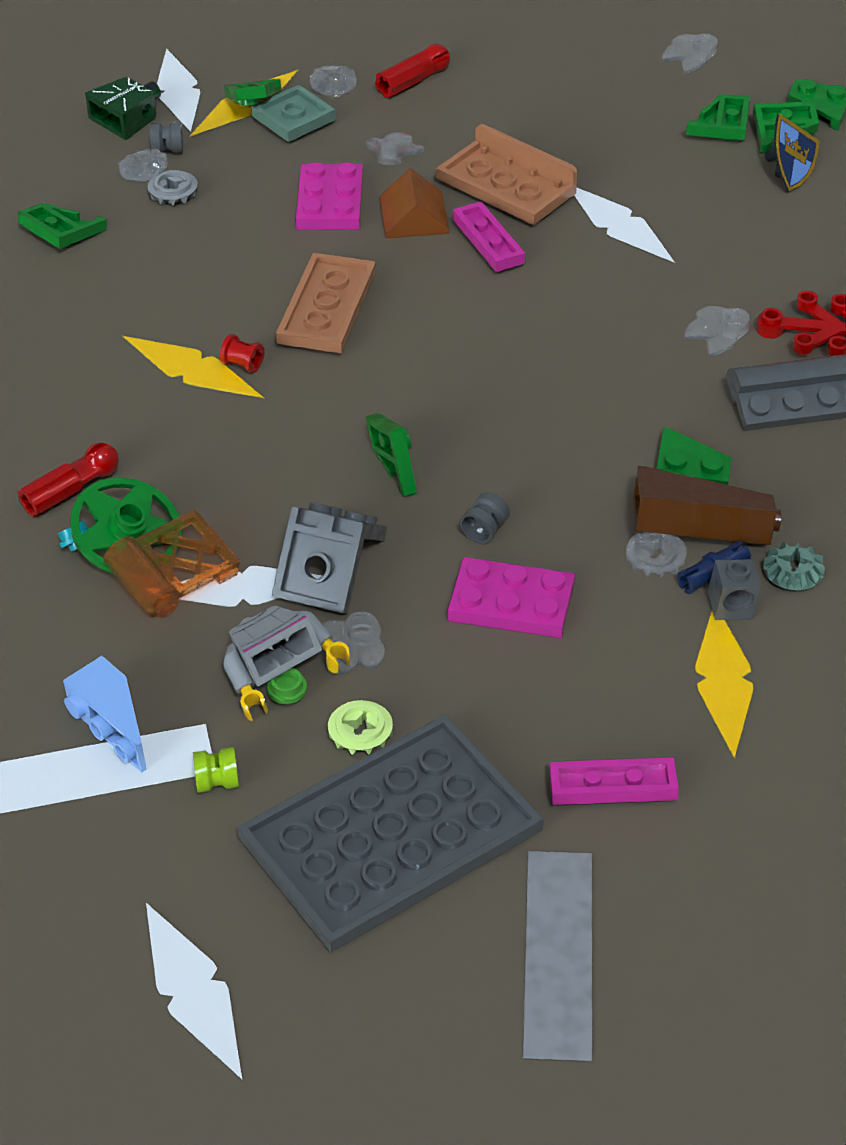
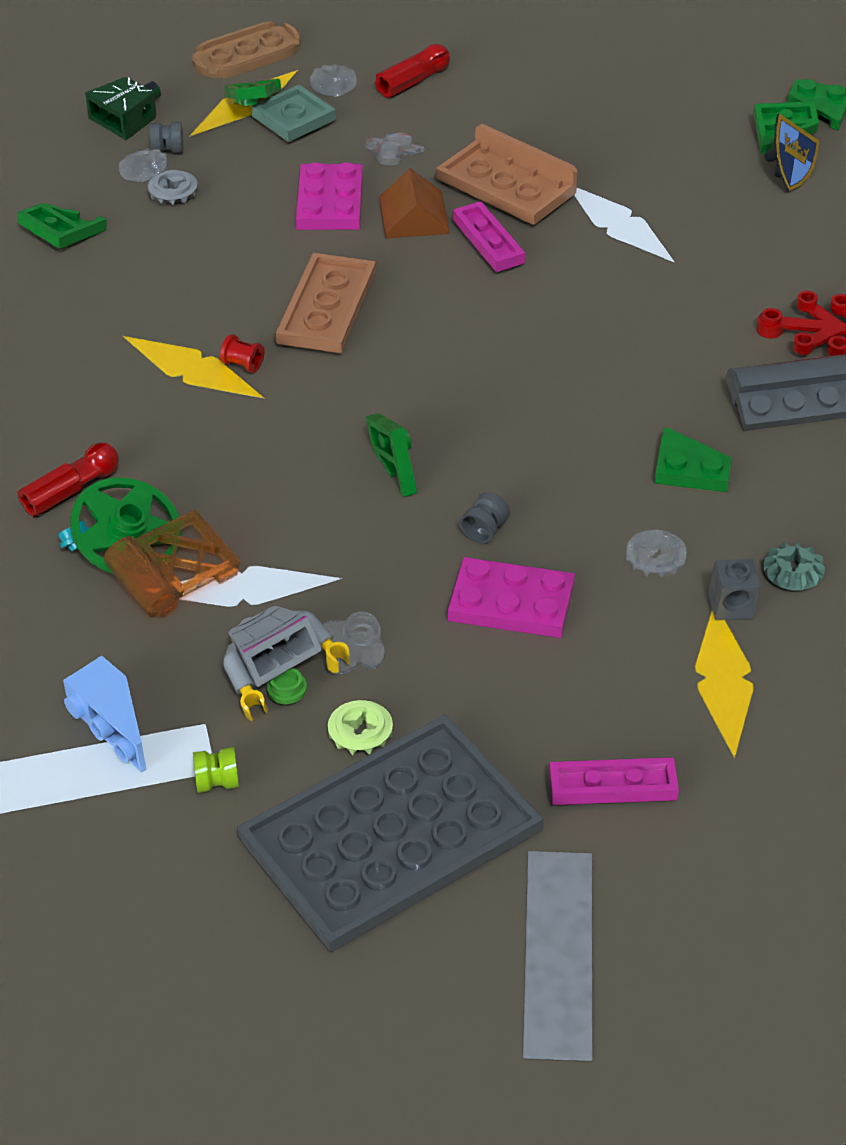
white sticker [146,903,242,1079] -> none
white sticker [157,49,200,132] -> none
bracket [272,502,387,613] -> none
reddish brown slope [633,466,781,545] -> none
clear plate [662,33,718,74] -> none
dark blue pin [677,540,751,594] -> none
clear plate [684,306,751,356] -> none
green wing [686,94,750,141] -> none
none -> medium nougat tile [192,22,300,78]

